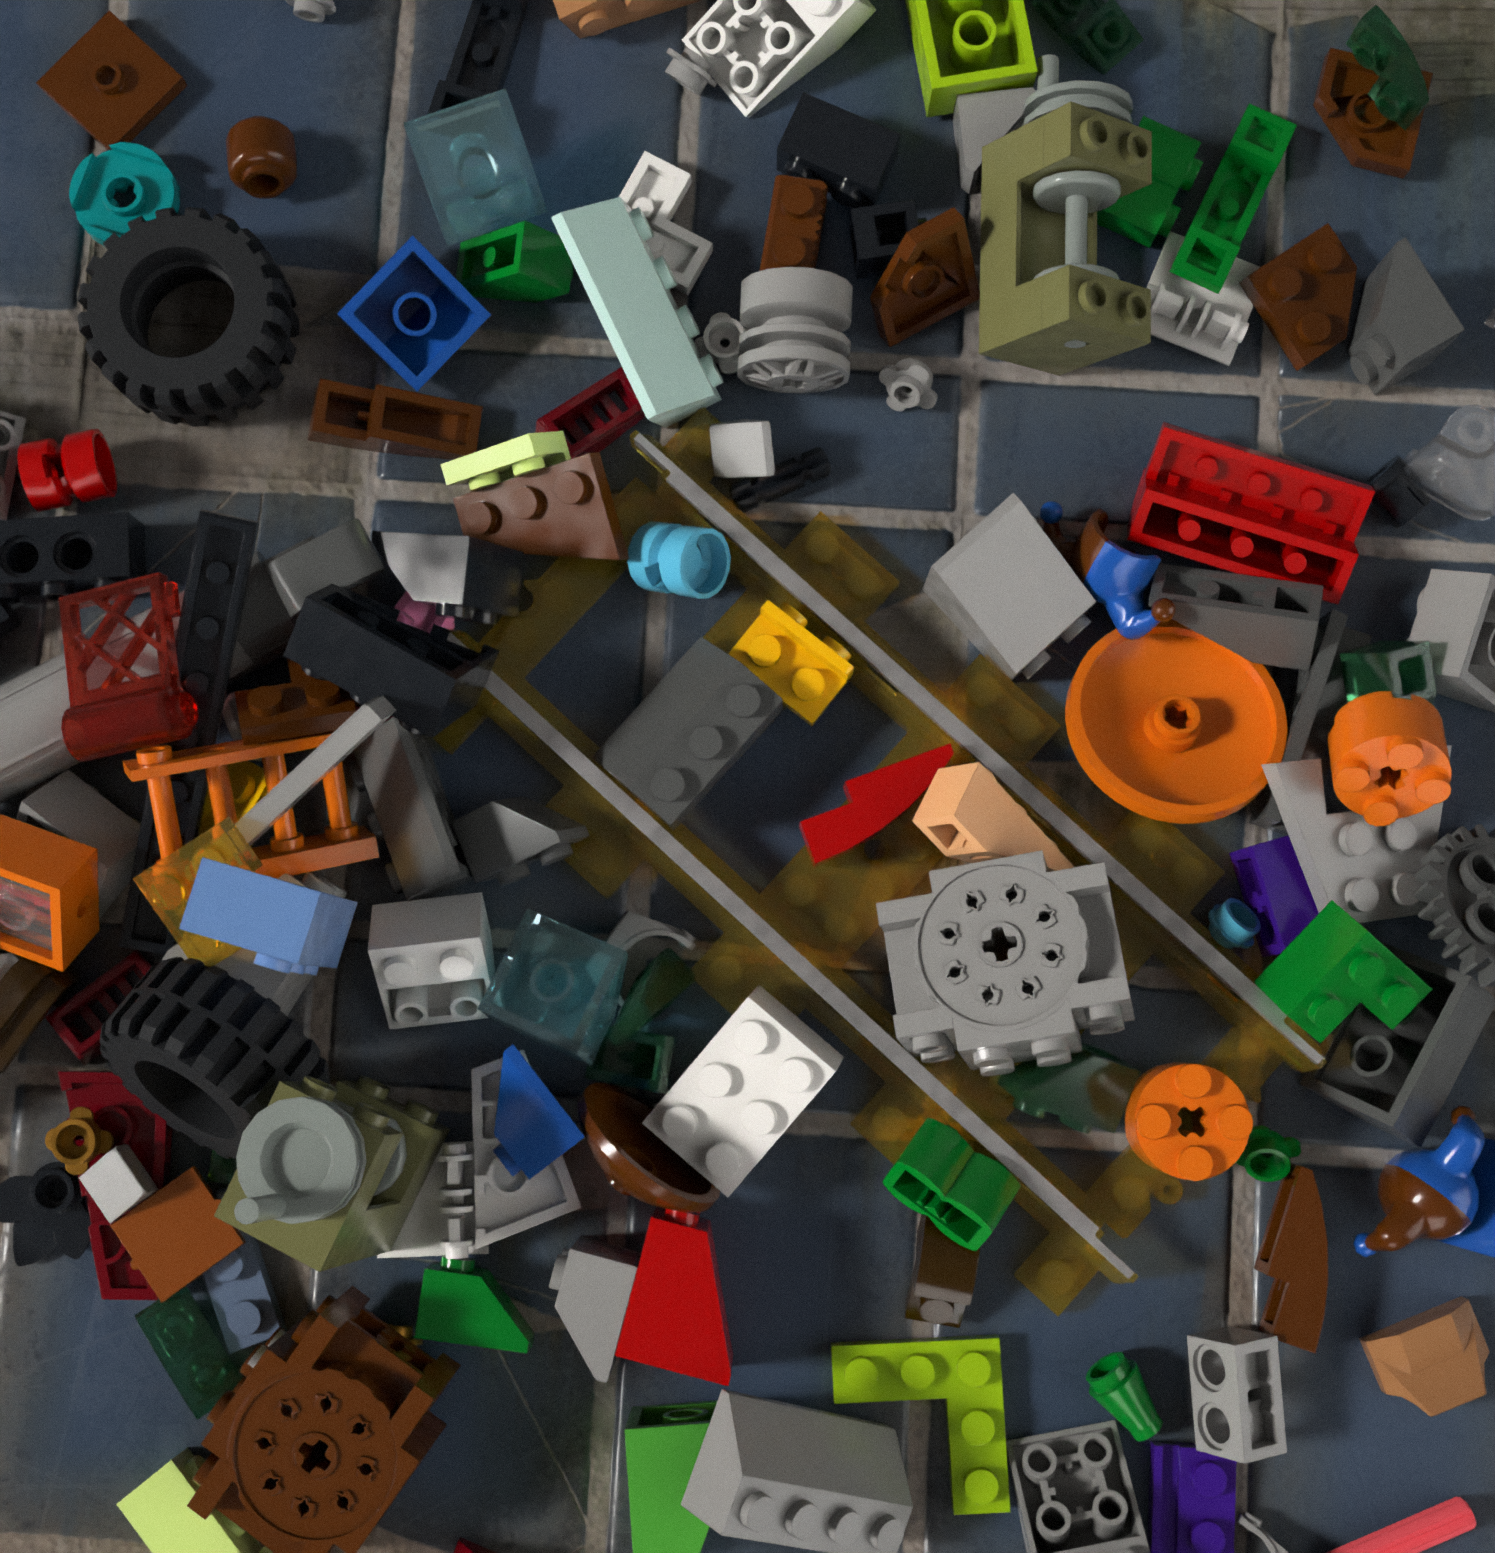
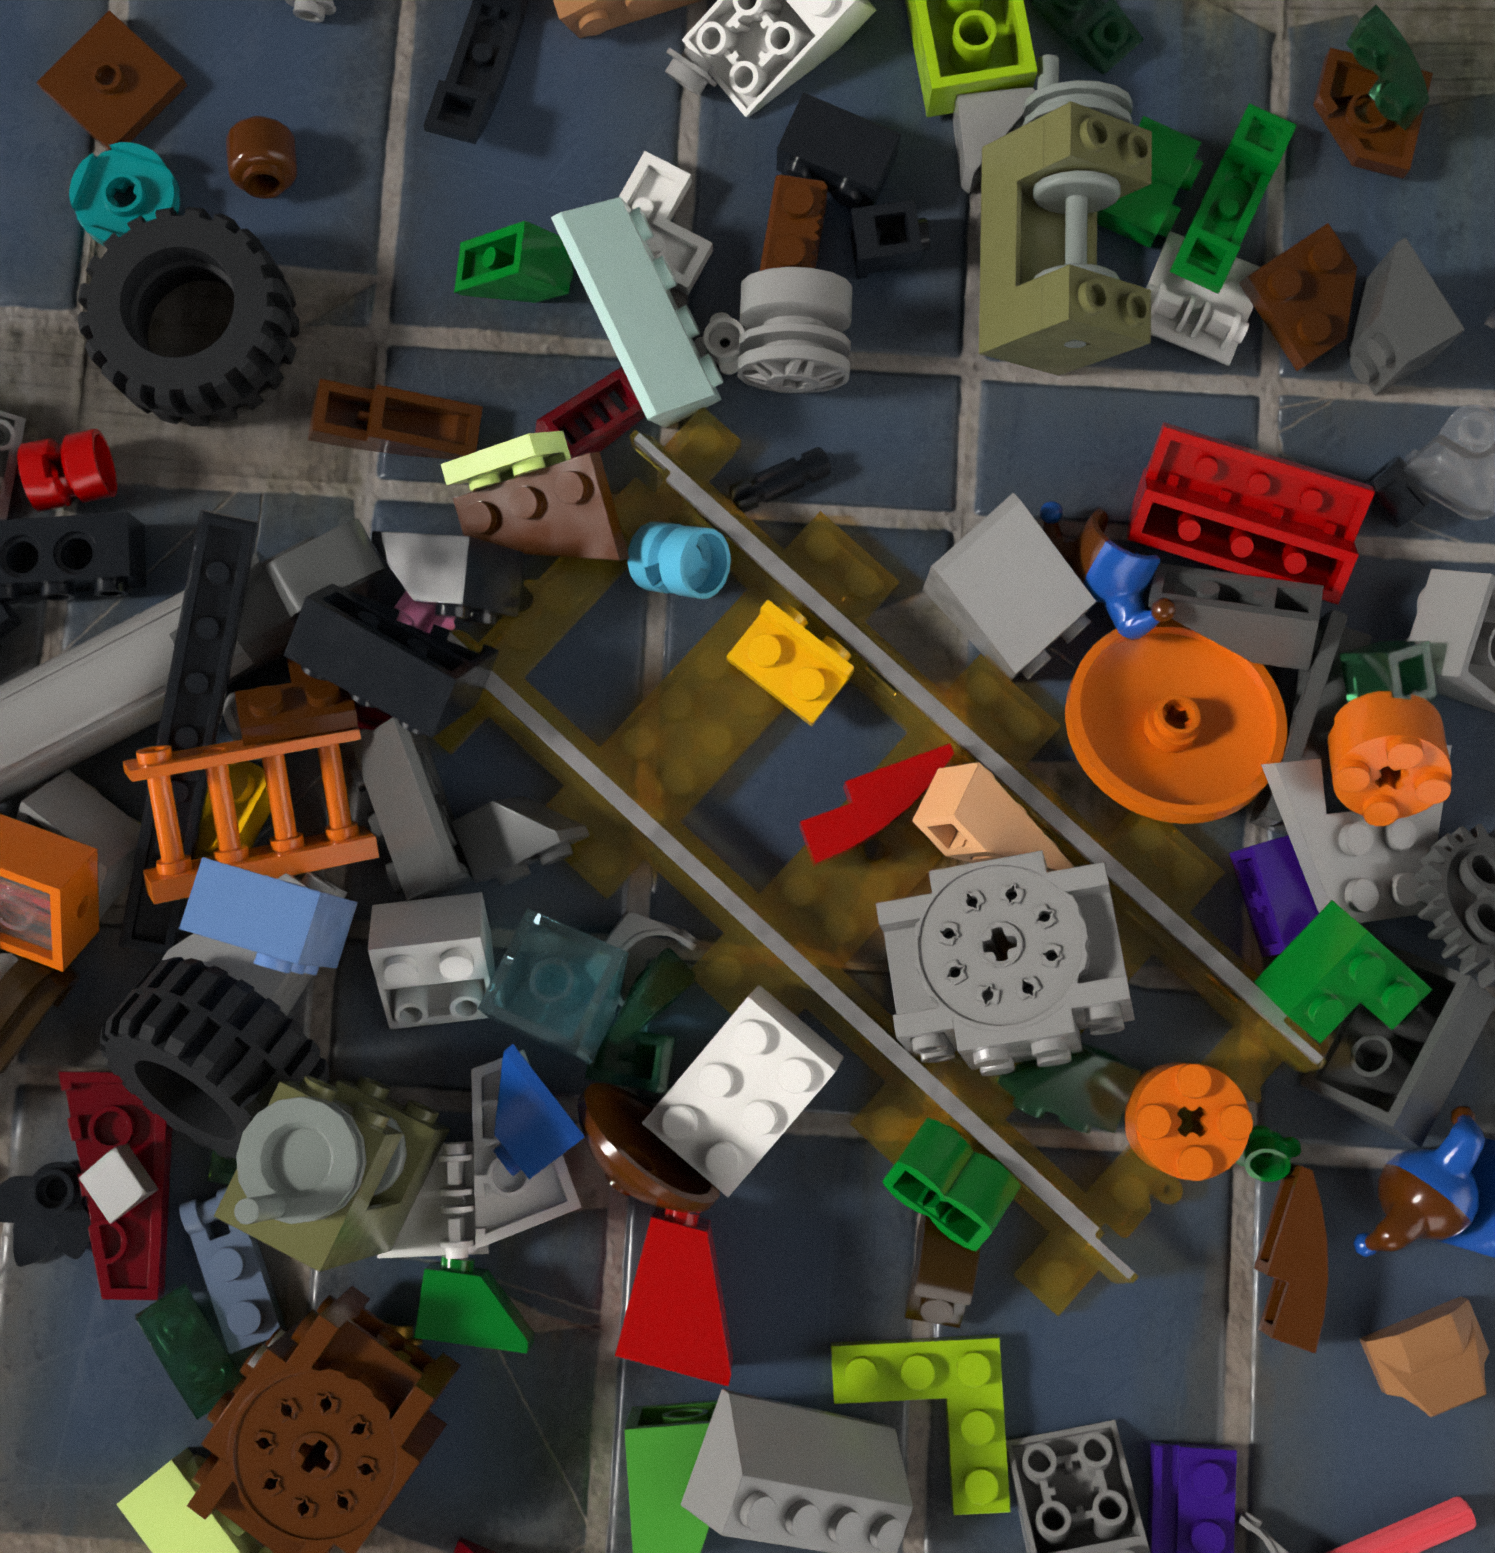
dark red slope [45,950,152,1066] -> none
pearl gold plate [45,1107,114,1175] -> none
clear red piece [58,572,198,762] -> none
dark orange piece [110,1166,246,1303] -> none
clear yellow plate [133,817,263,967] -> none
light grey tile [204,696,397,864] -> none
blue slope [336,235,491,392] -> none
clear light blue slope [404,88,548,246] -> none
light grey slope [549,1236,642,1383] -> none
dark grey slope [591,637,783,831] -> none
light grey slope [709,419,775,478] -> none
reddish brown plate [870,207,980,348] -> none
light grey plate [879,358,937,412] -> none
green cone [1086,1352,1163,1442] -> none
light grey brick [1187,1326,1287,1464] -> none
medium azure plate [1208,898,1261,949] -> none

